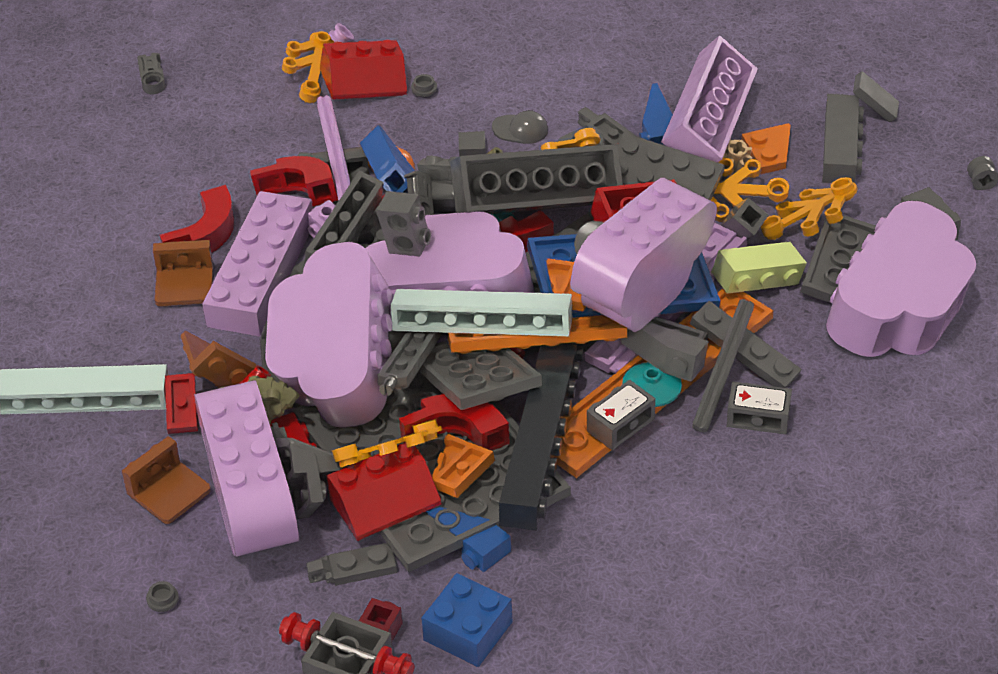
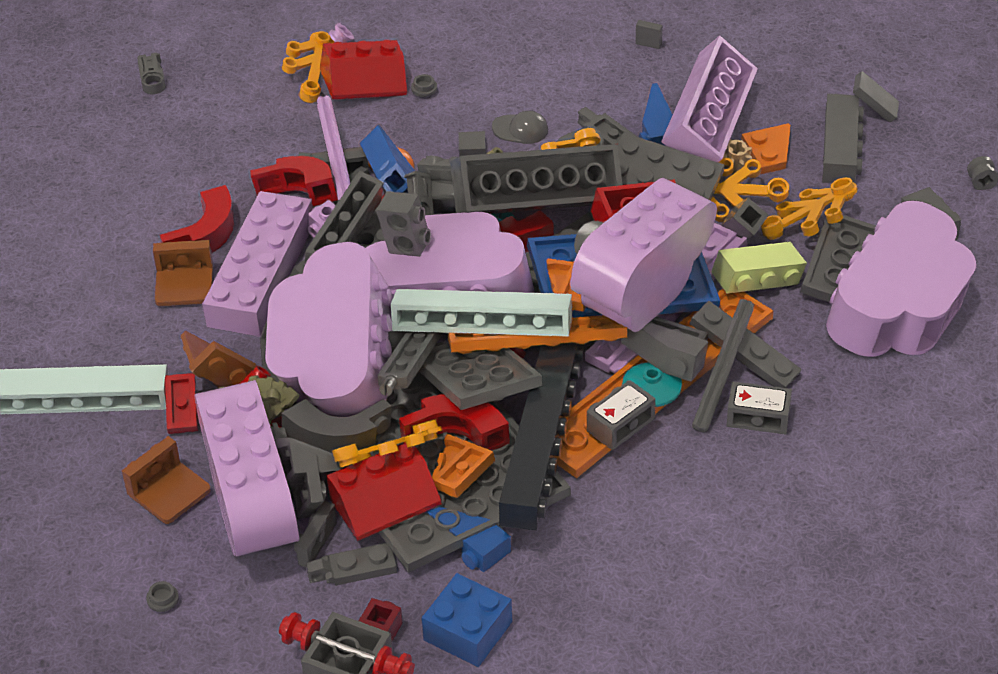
none -> dark grey arch [282,399,392,453]
none -> dark grey plate [294,501,337,567]
none -> dark grey tile [635,20,663,49]

